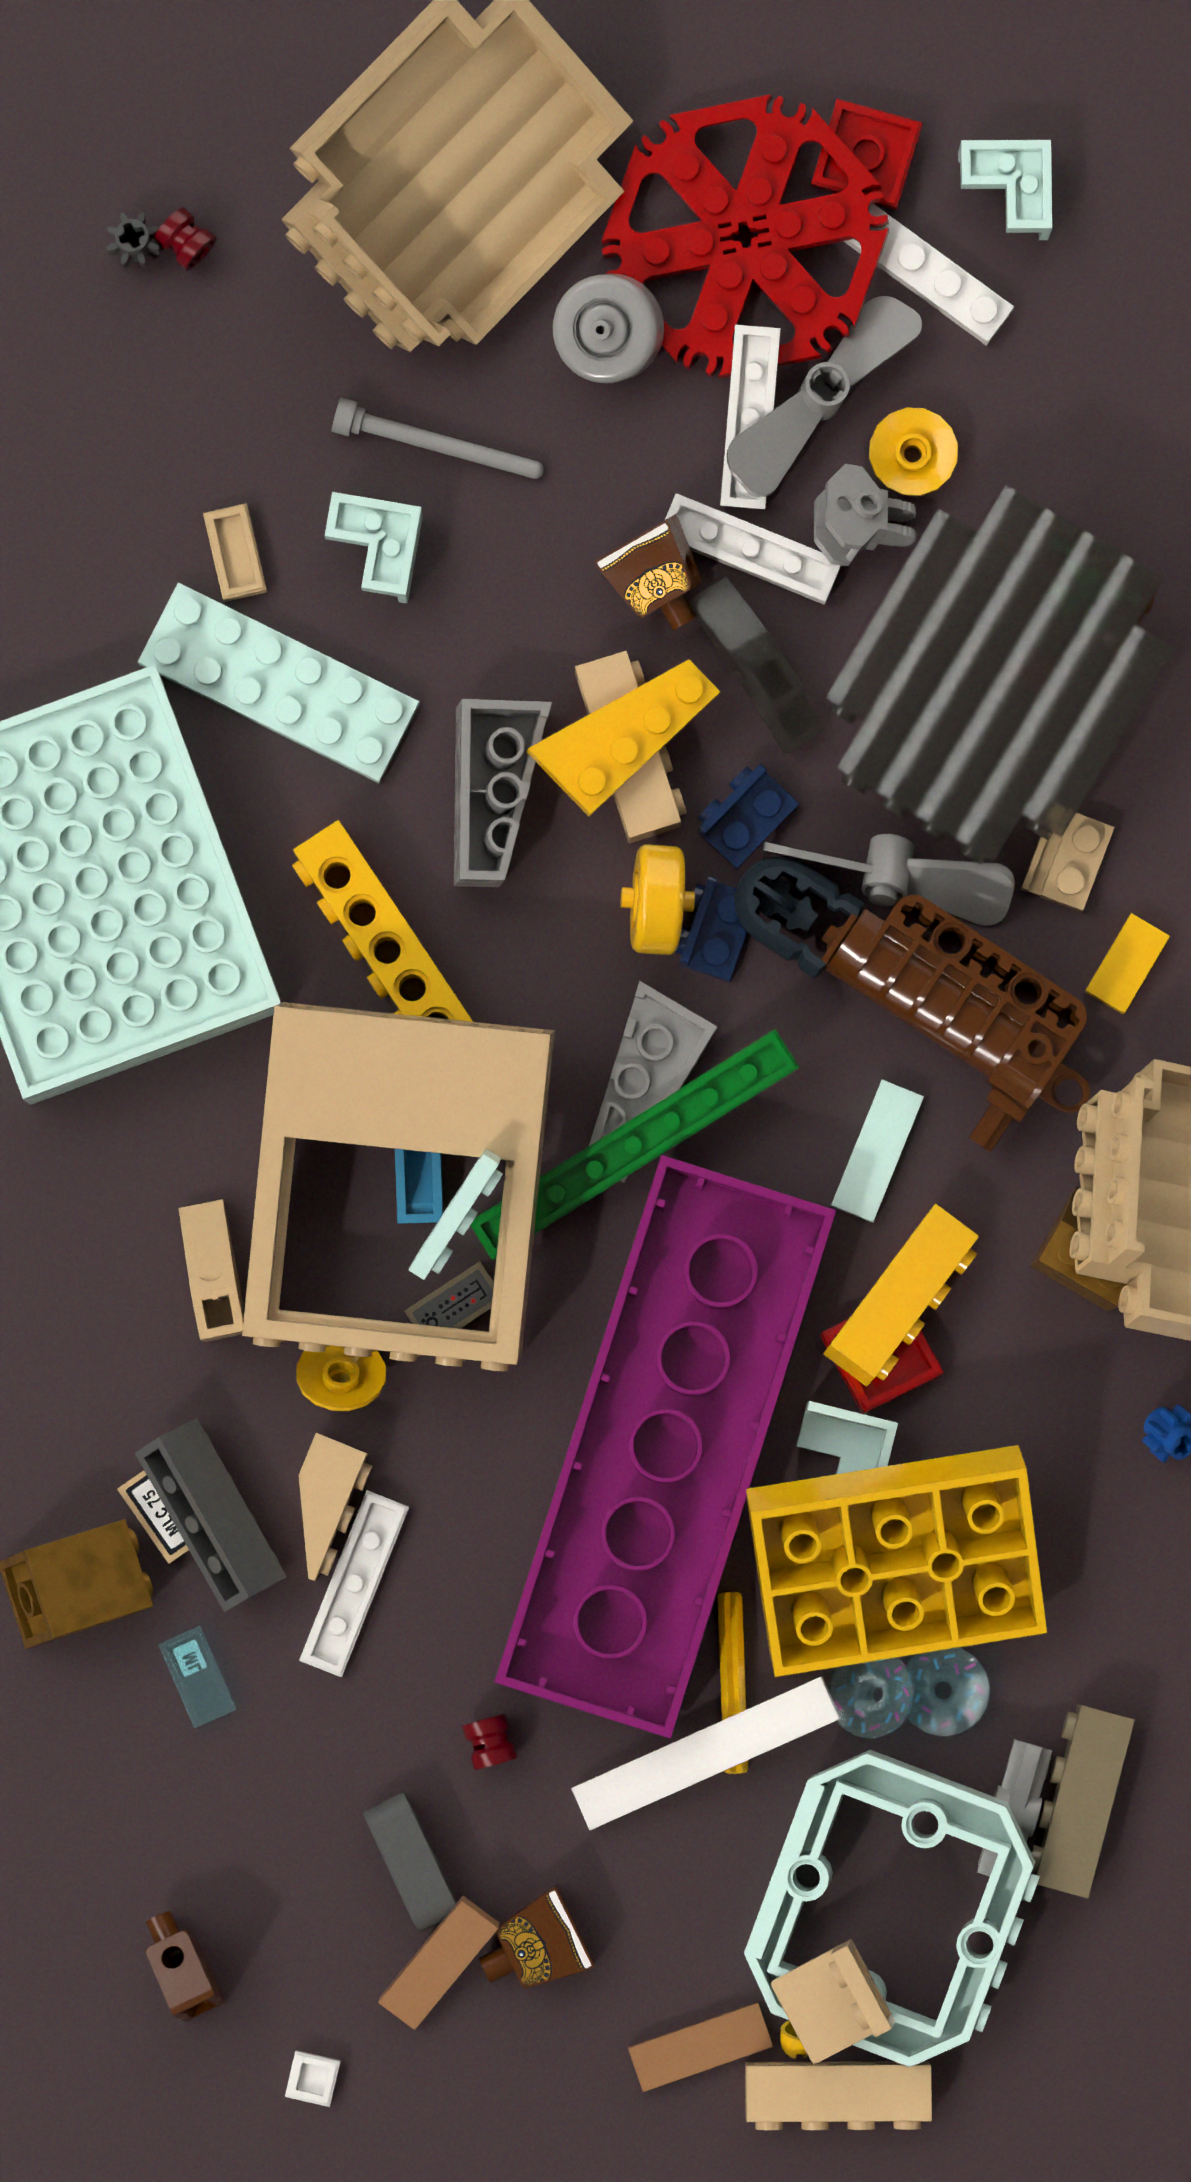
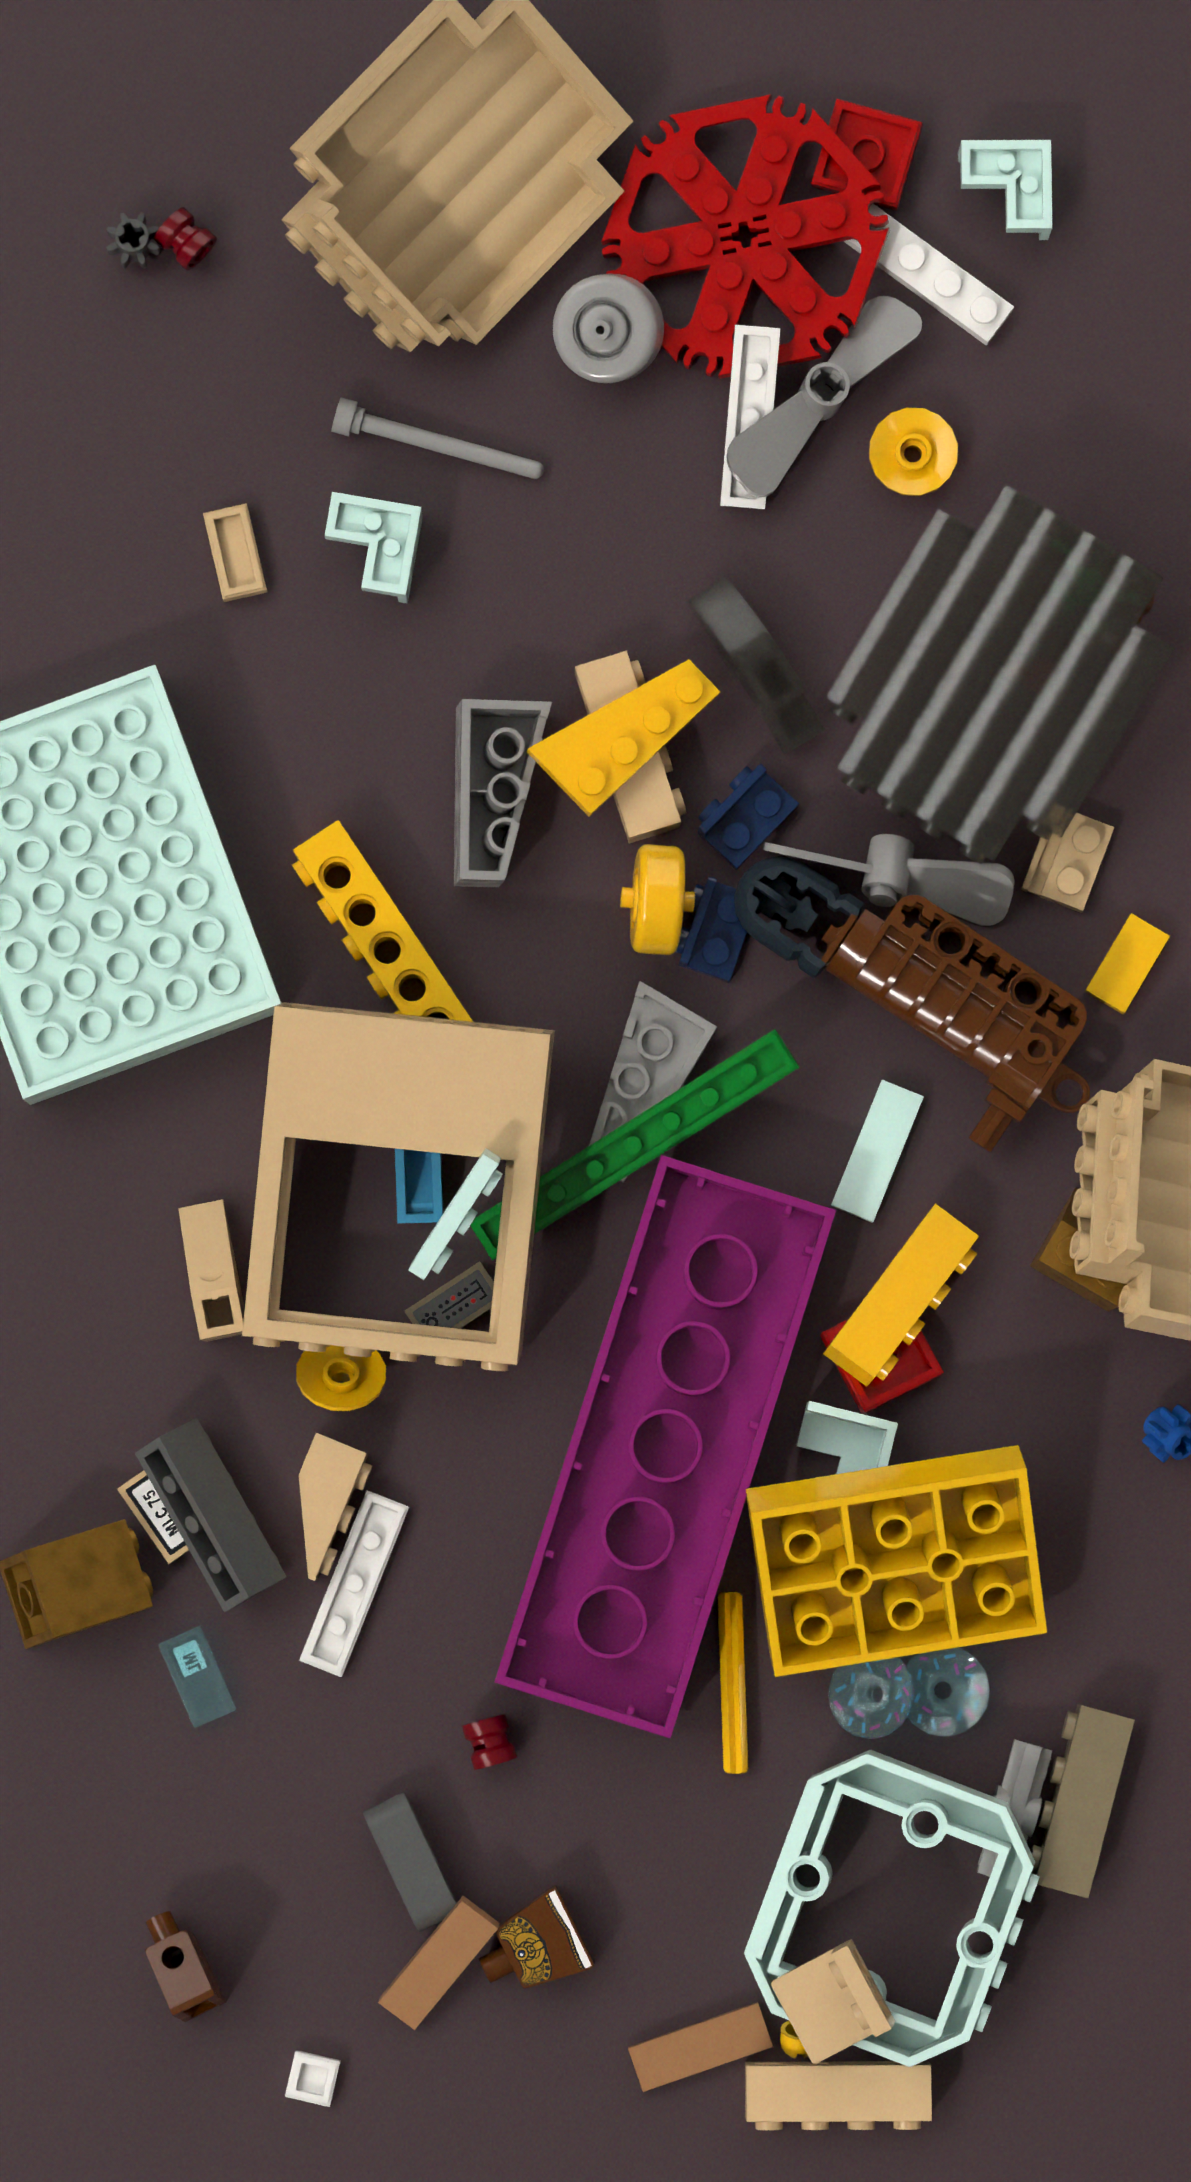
light aqua plate [138,582,420,784] -> none
white tile [571,1677,841,1830] -> none
torso [594,514,701,630] -> none
white plate [665,493,841,605] -> none
light grey hinge [814,464,916,566] -> none

